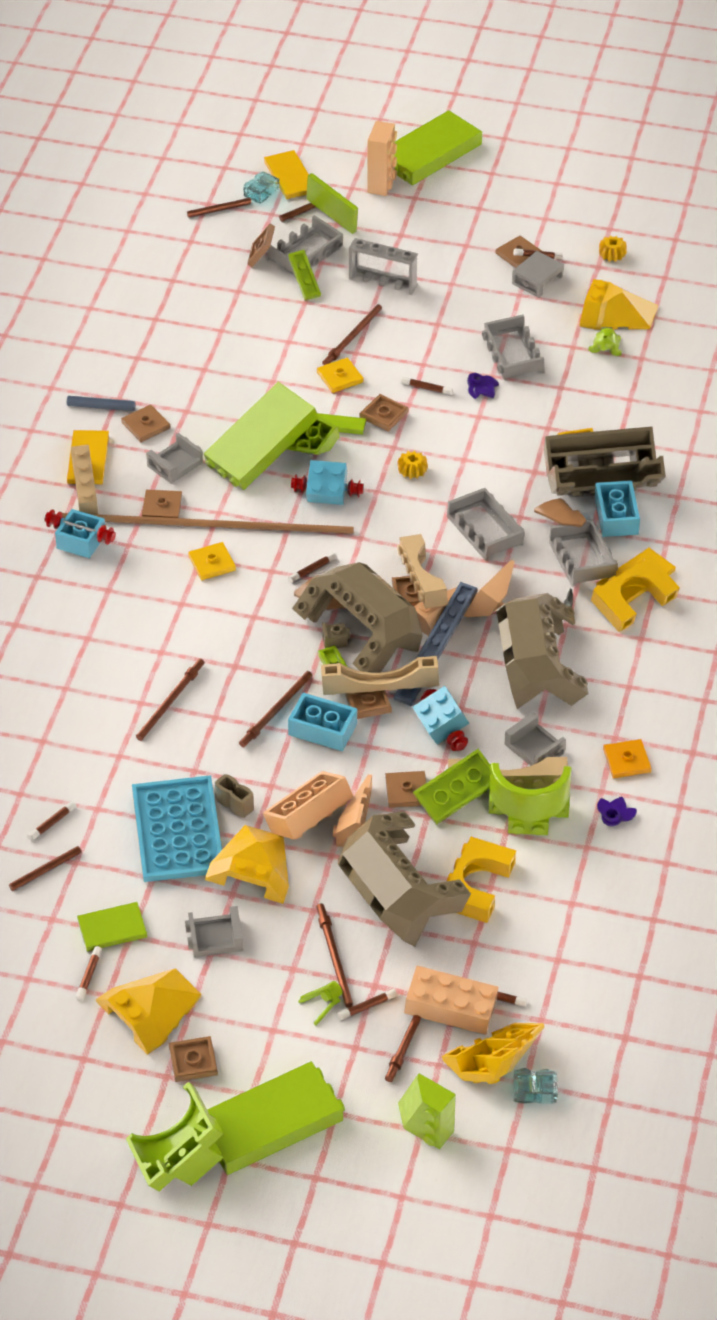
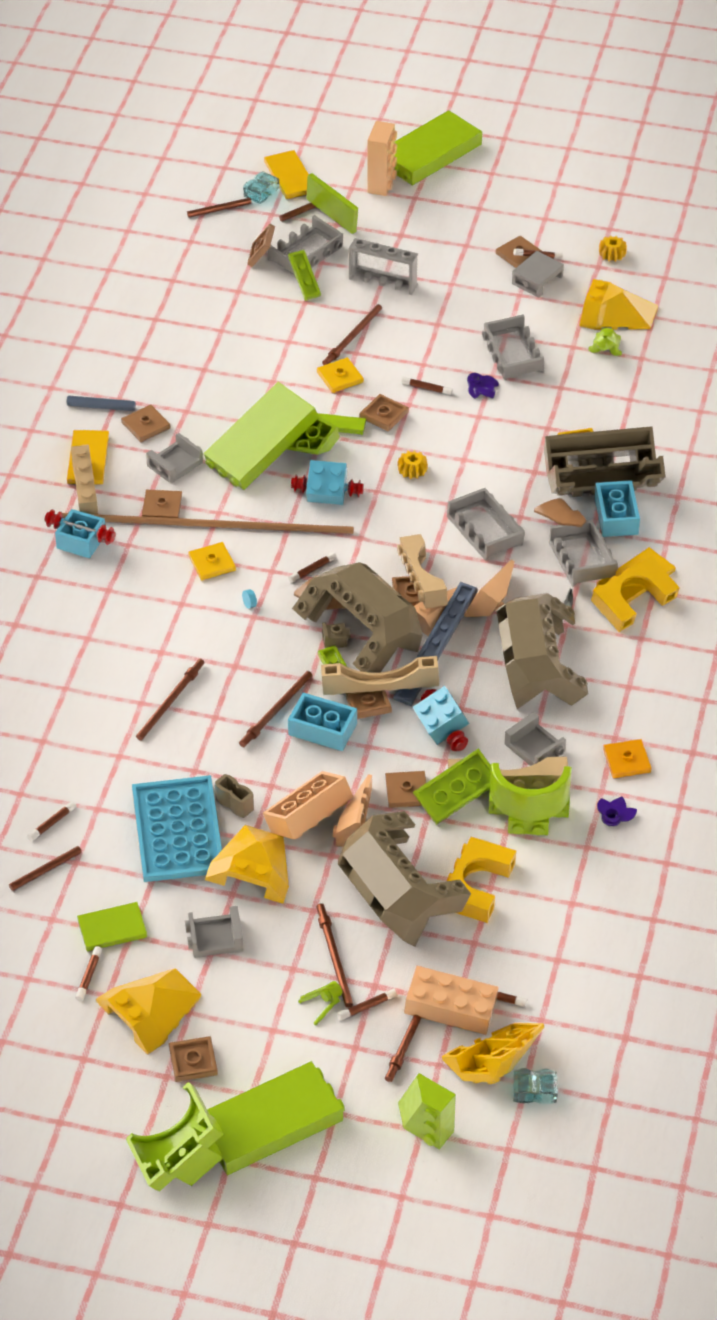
none -> medium azure tile [242,589,257,609]

